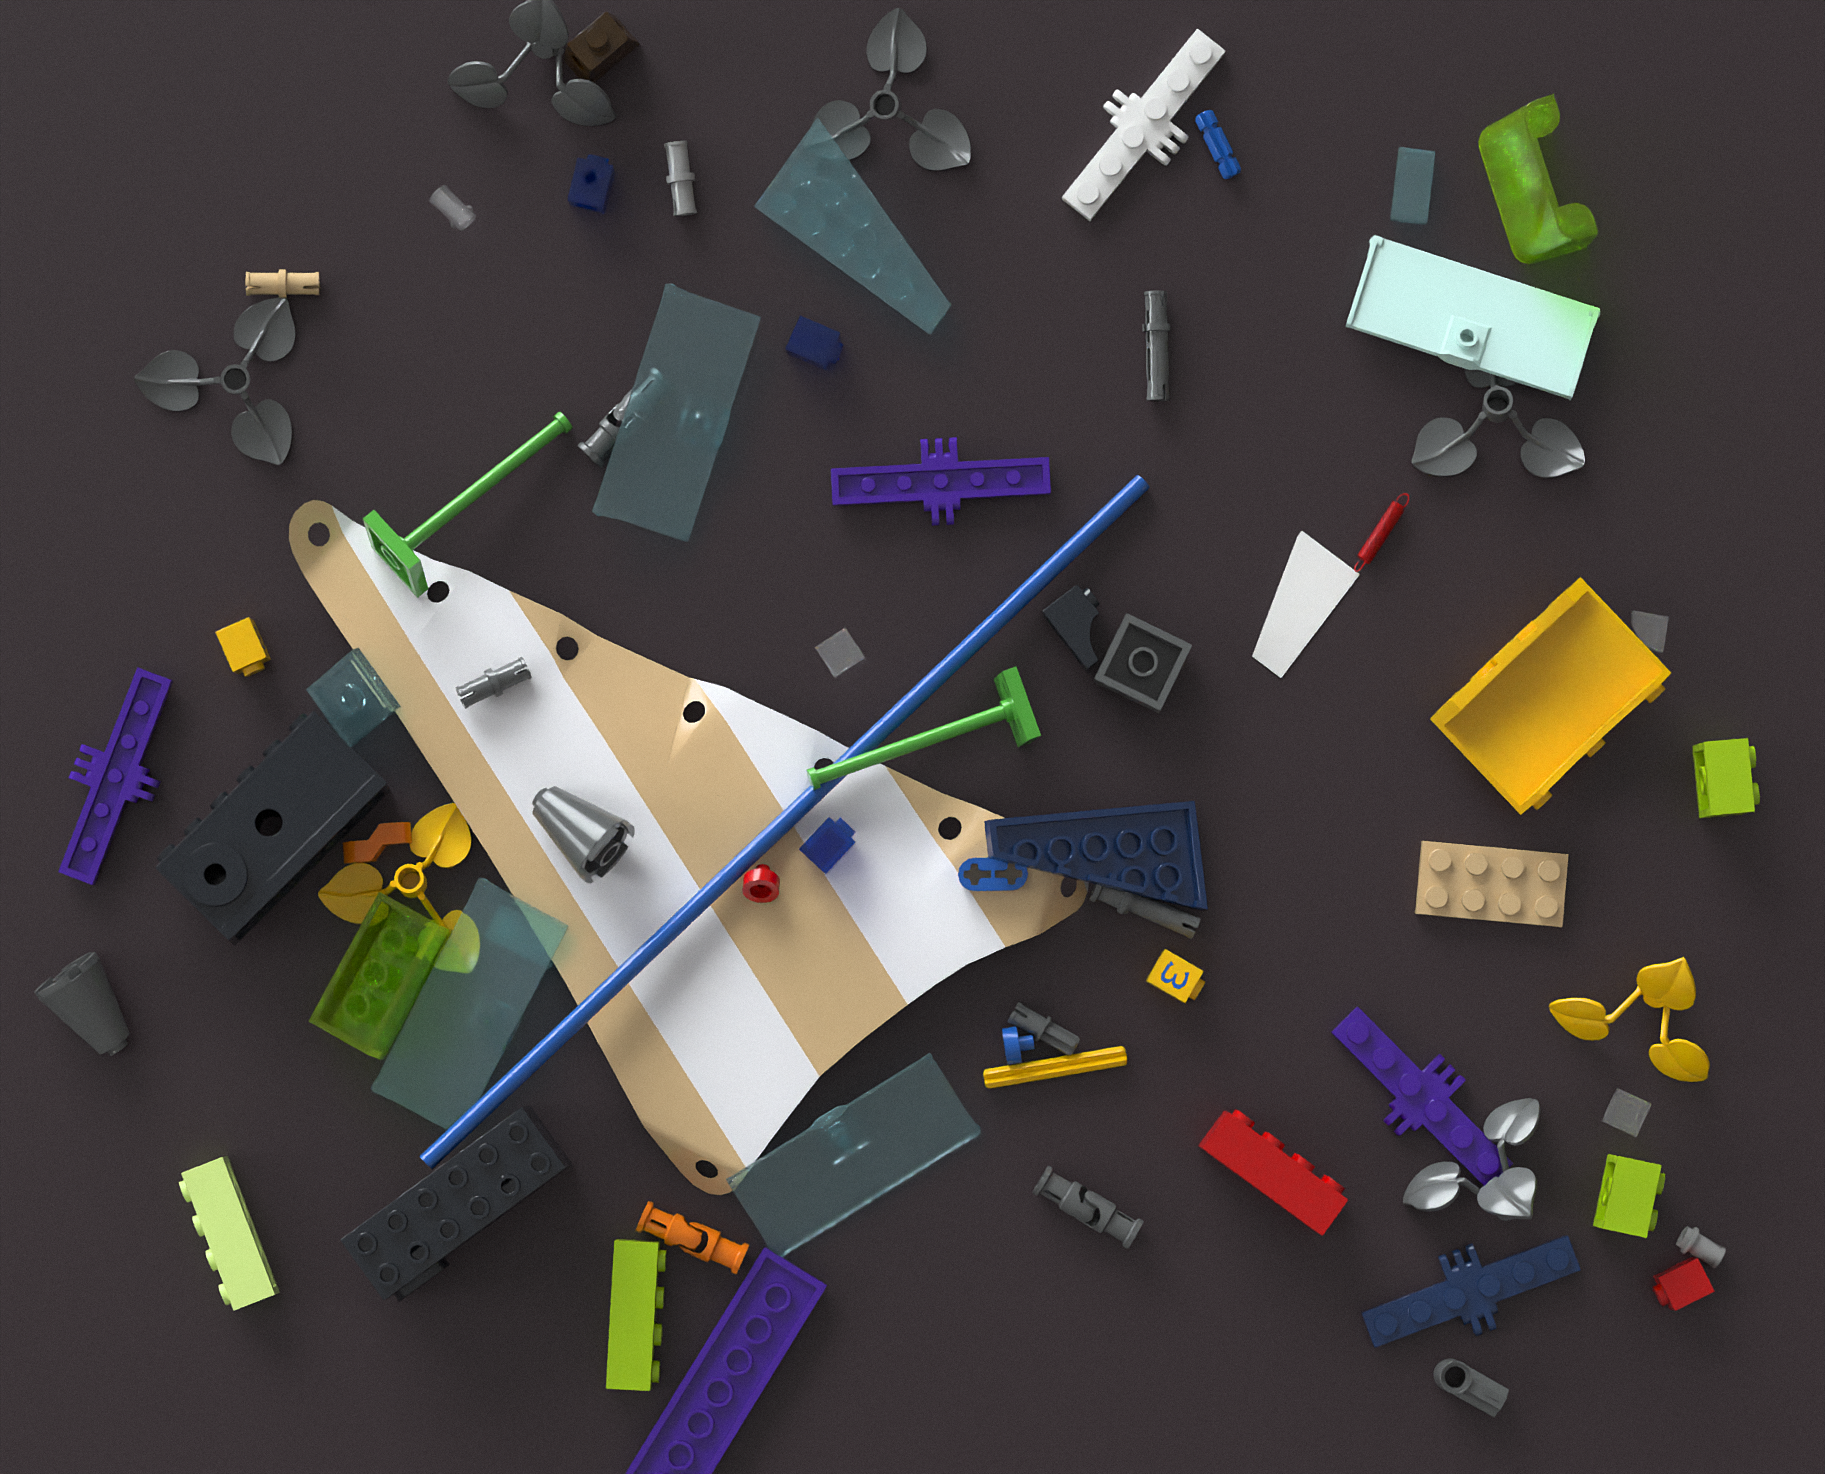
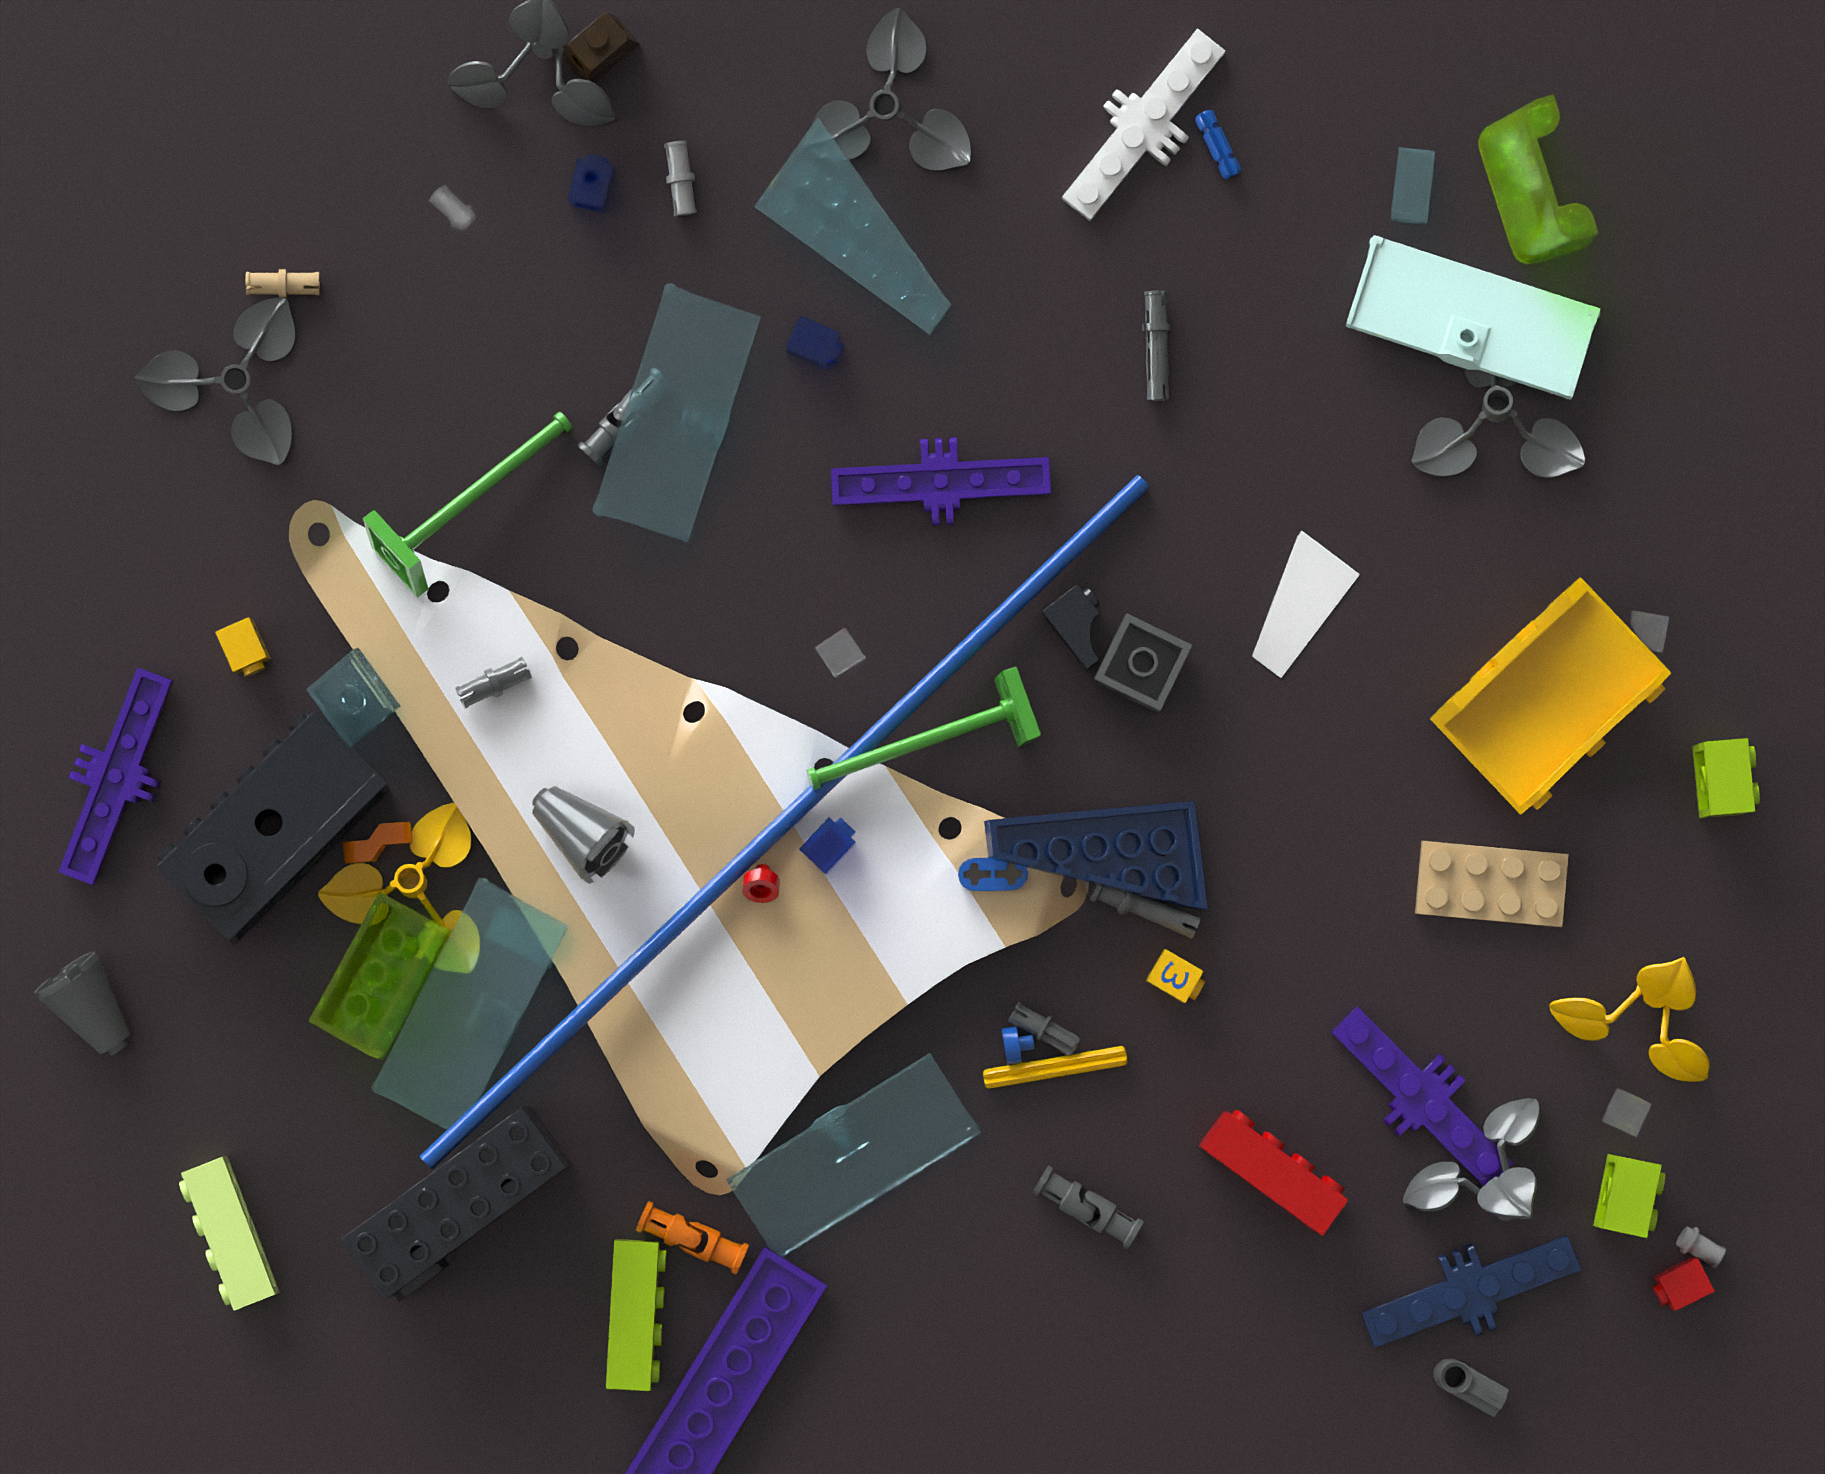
red piece [1354,493,1410,572] -> none

